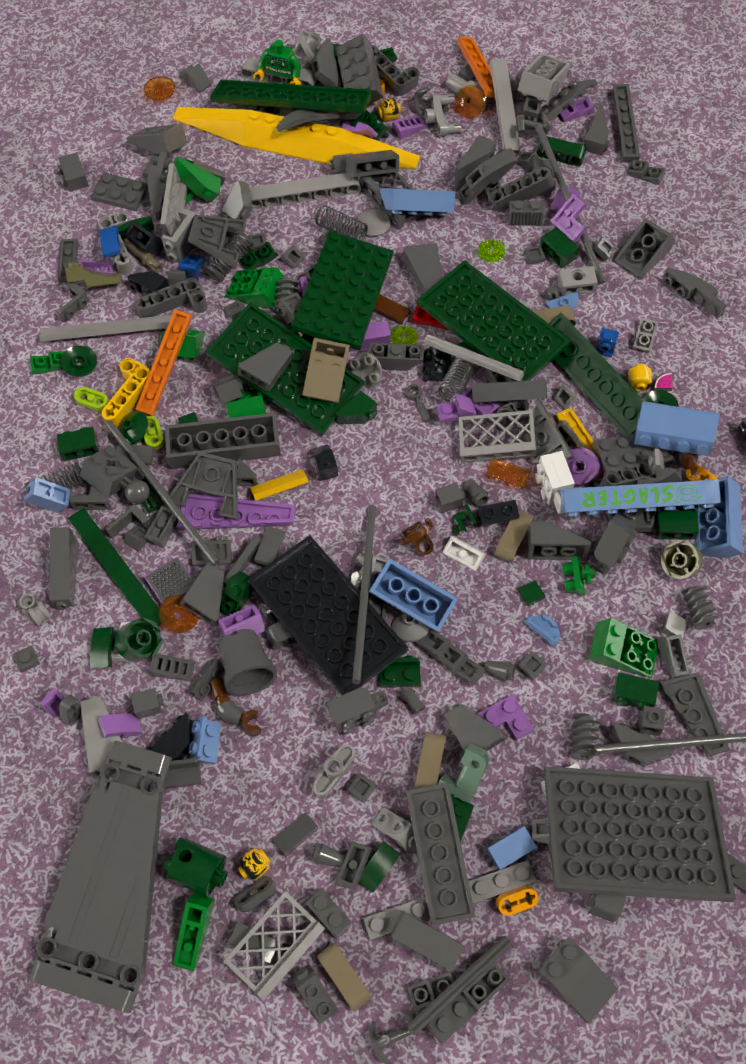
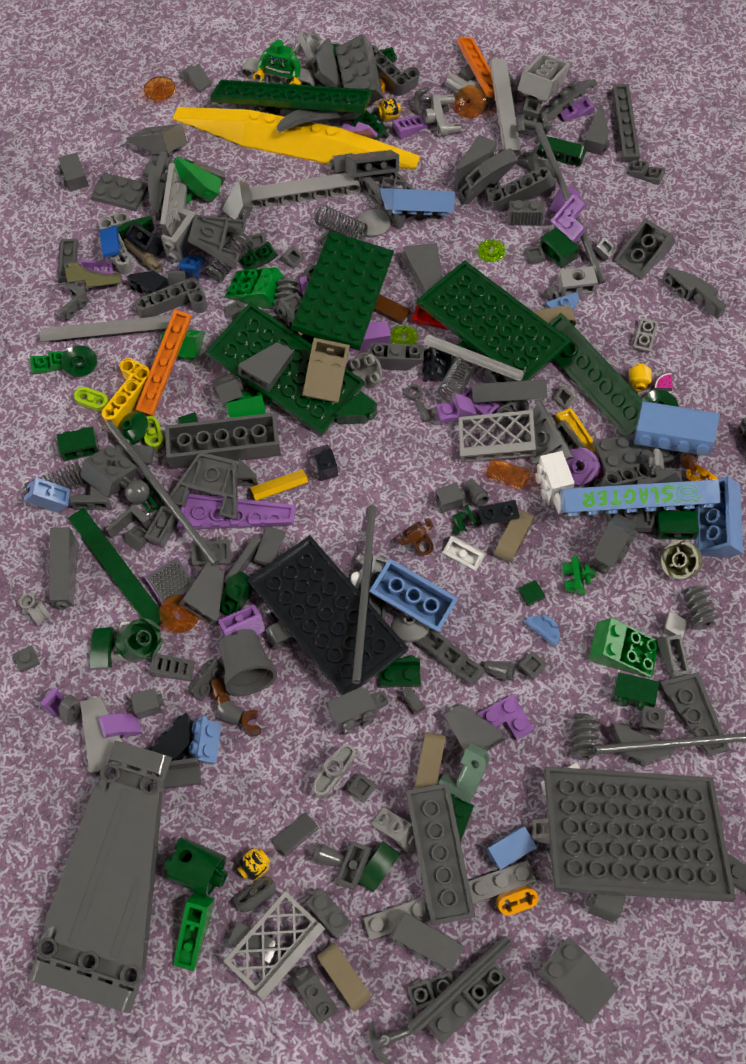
dark grey slope [527,521,591,561] -> none
blue brick [596,327,619,358] -> none

